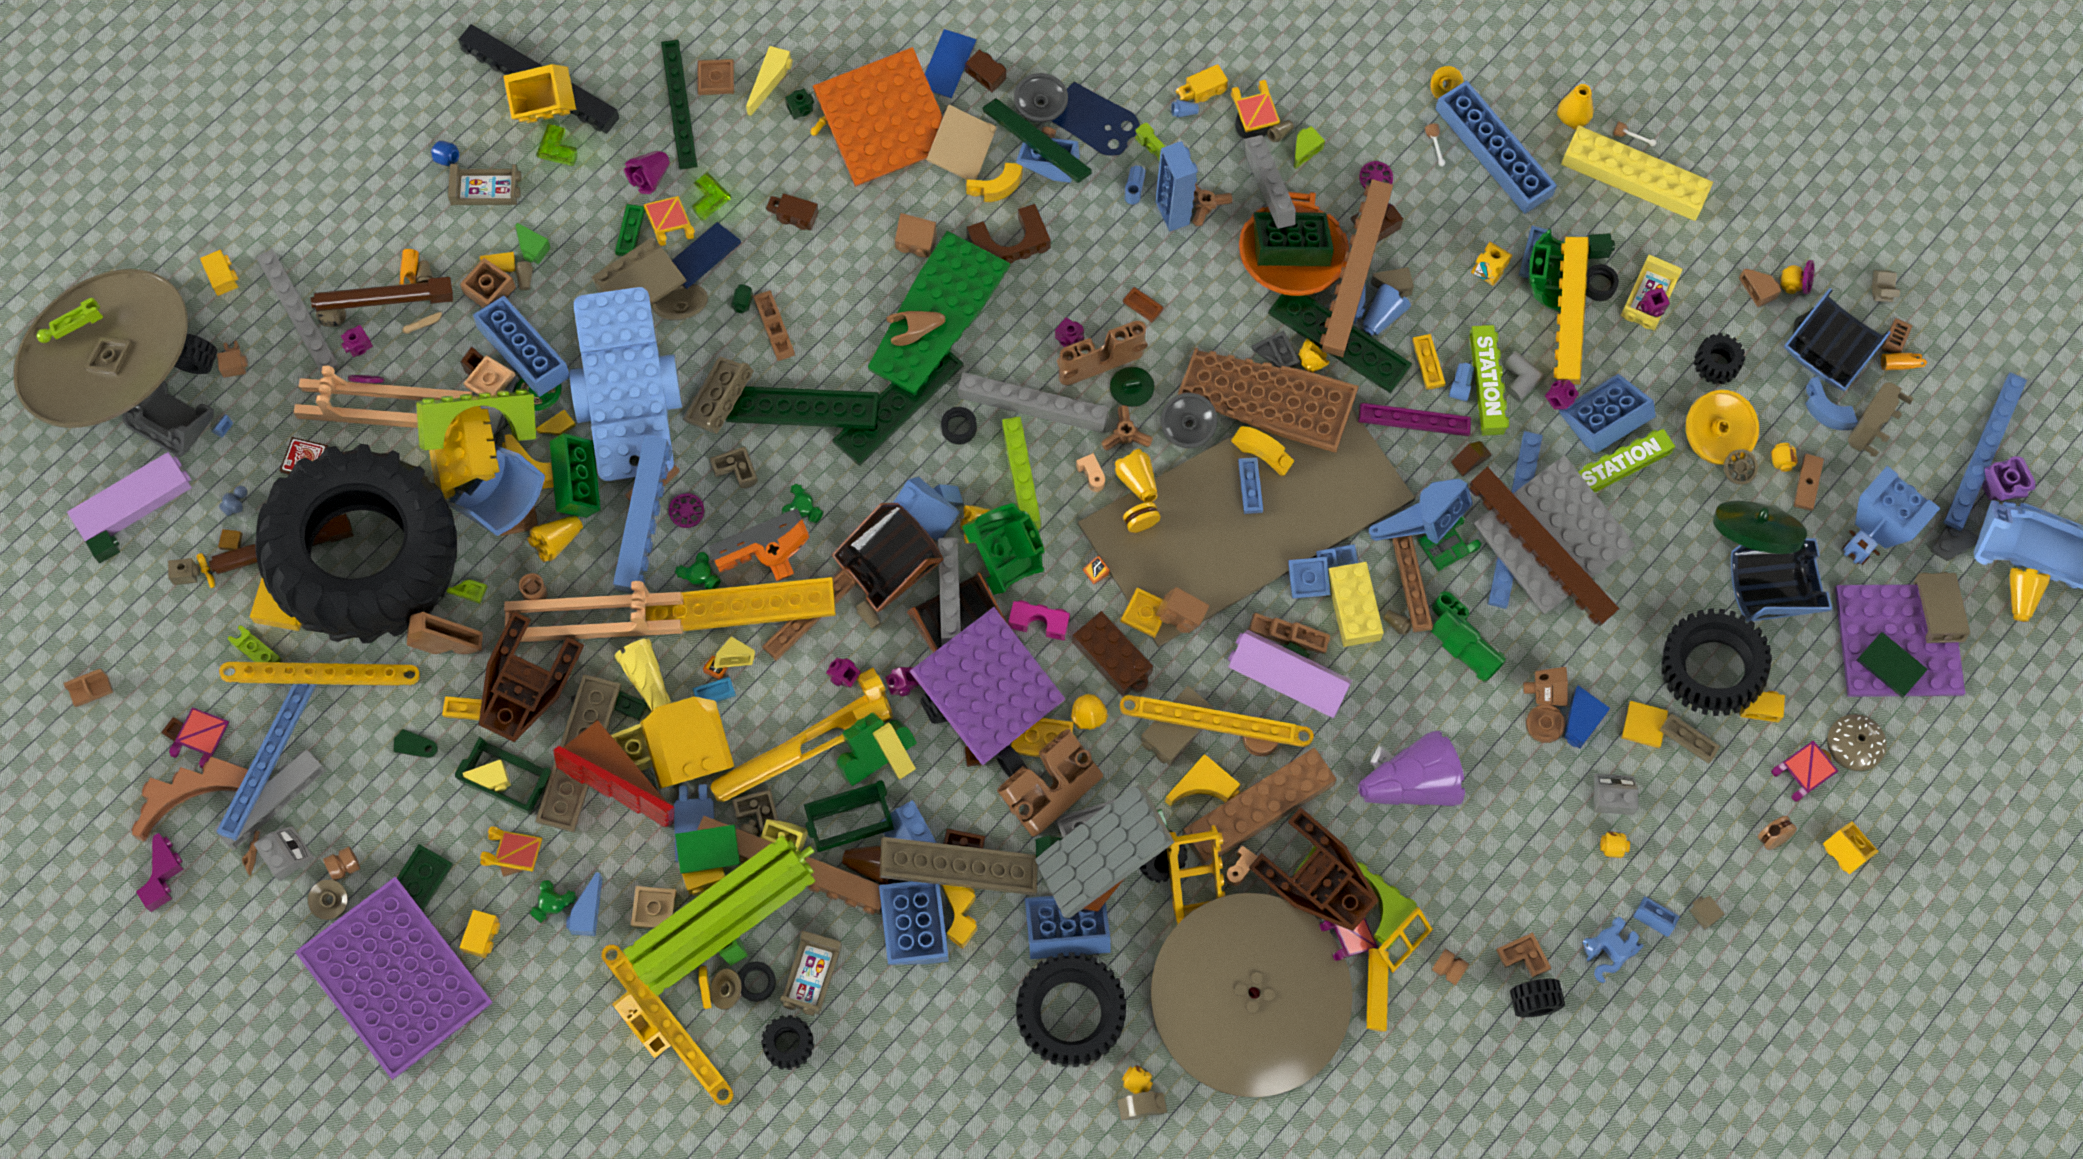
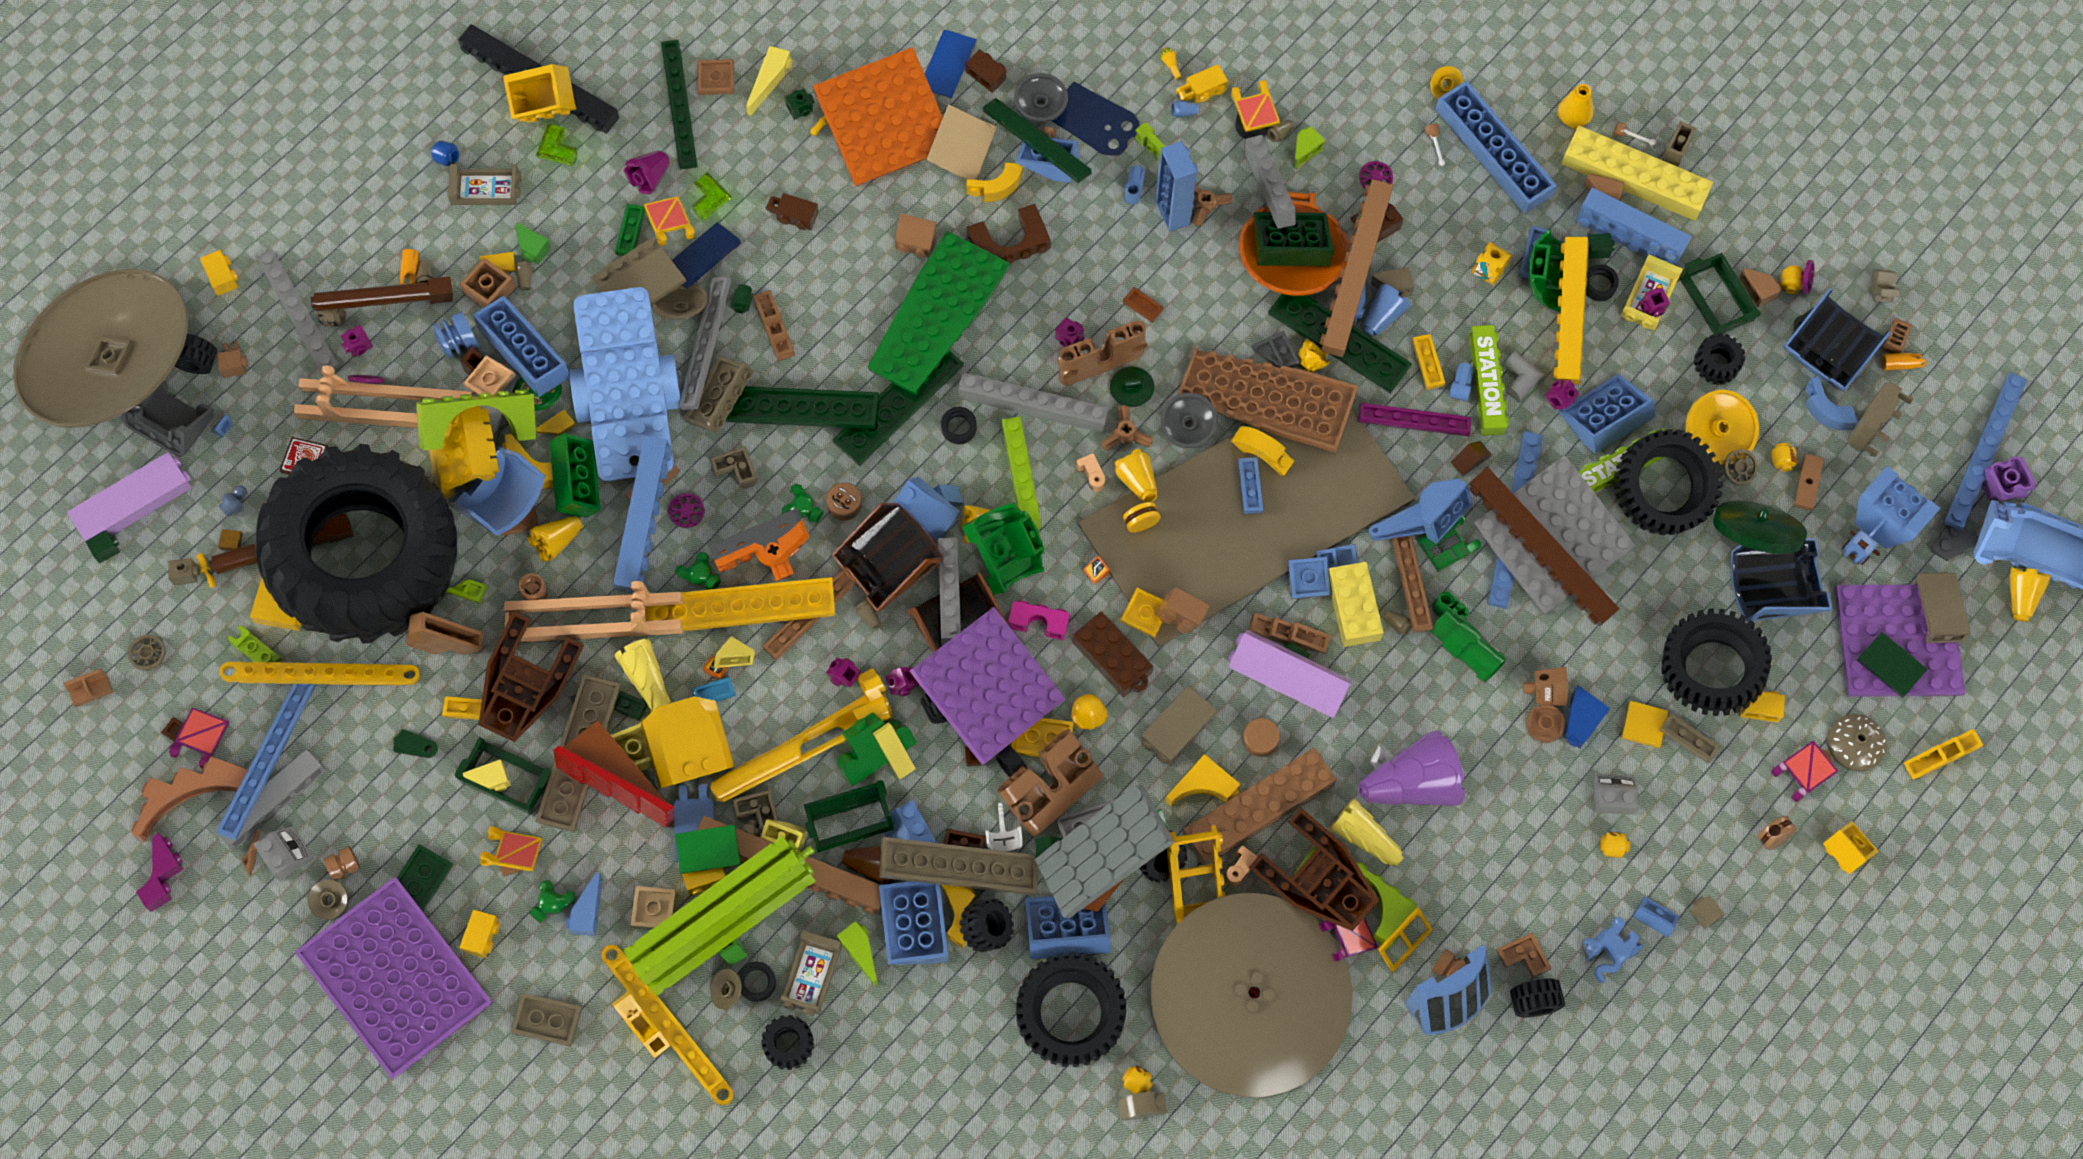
lime plate [36,297,103,343] -> none
tan piece [402,312,442,334] -> none
yellow tile [699,966,712,1009] -> none
medium nougat animal [886,311,945,346] -> none
yellow plate [1119,695,1314,747] -> none
yellow tile [1366,948,1389,1032] -> none
none -> dark tan wheel [128,635,165,670]
none -> medium blue wheel [433,311,479,360]
none -> dark tan plate [511,993,582,1047]
none -> light grey plate [679,276,732,410]
none -> medium nougat head [826,483,862,520]
none -> lime slope [837,921,878,986]
none -> black tyre [960,899,1014,952]
none -> white helmet [985,803,1023,852]
none -> yellow piece [1160,47,1182,80]
none -> light yellow cone [1329,798,1404,866]
none -> medium blue windscreen [1405,944,1492,1035]
none -> medium blue brick [1576,187,1692,266]
none -> medium nougat slope [1584,173,1624,201]
none -> black tyre [1614,429,1723,535]
none -> dark tan brick [1662,121,1697,167]
none -> dark green piece [1679,253,1761,336]
none -> yellow slope [1903,728,1984,780]

